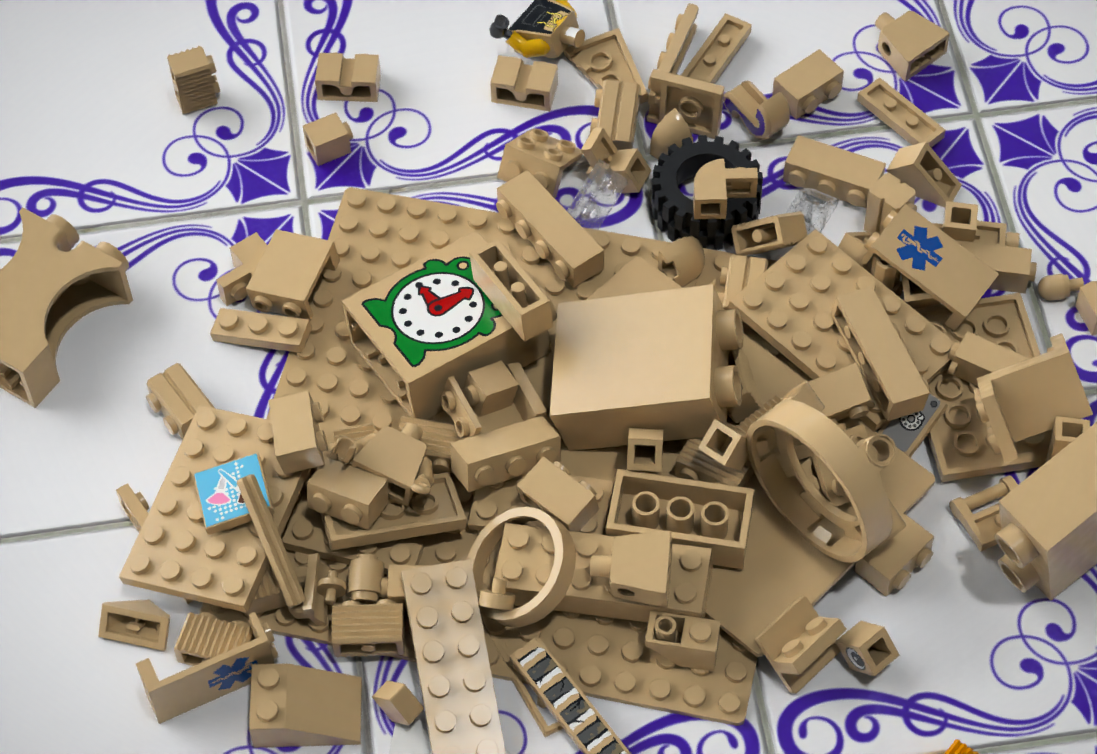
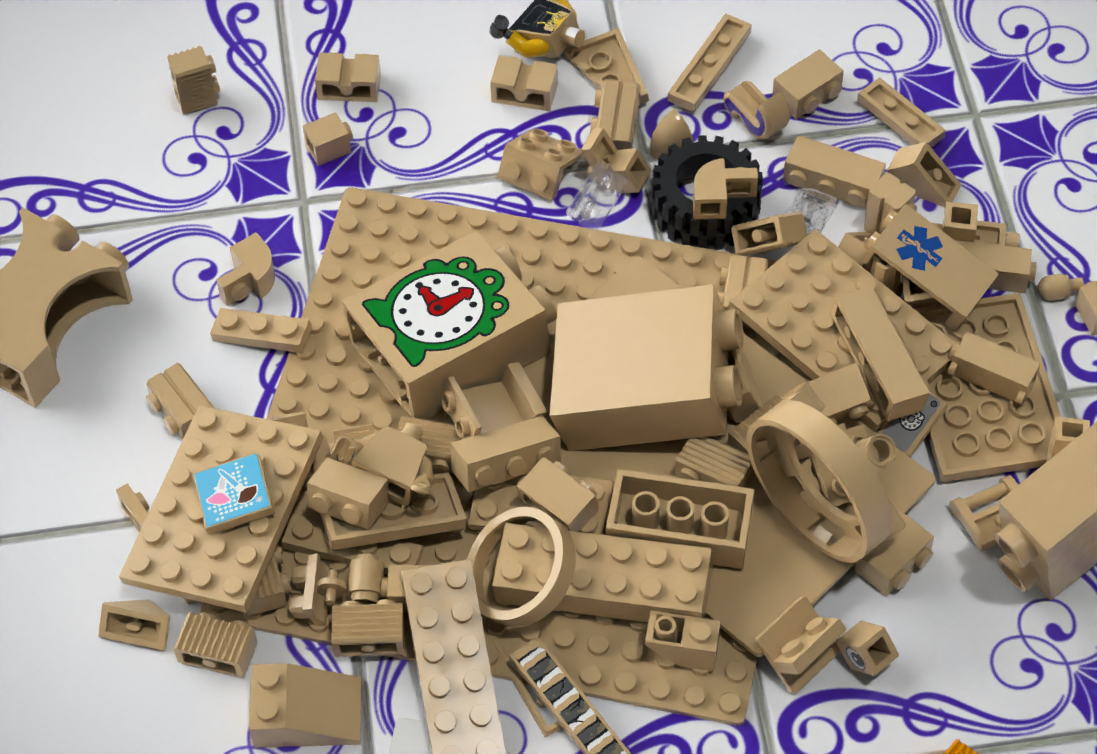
tan panel [136,612,279,724] -> none
tan axle [237,474,305,607] -> none
tan panel [246,229,340,320] -> none
tan brick [268,390,328,474] -> none
tan piece [372,680,424,725] -> none
tan brick [462,360,519,417] -> none
tan brick [469,239,553,342] -> none
tan tile [479,577,516,610] -> none
tan brick [496,170,604,287] -> none
tan torso [590,531,673,608] -> none
tan brick [627,428,664,475] -> none
tan bracket [647,3,725,139] -> none
tan brick [658,236,705,287] -> none
tan brick [698,419,749,471] -> none
tan torso [875,11,950,82] -> none
tan bracket [973,333,1093,463] -> none

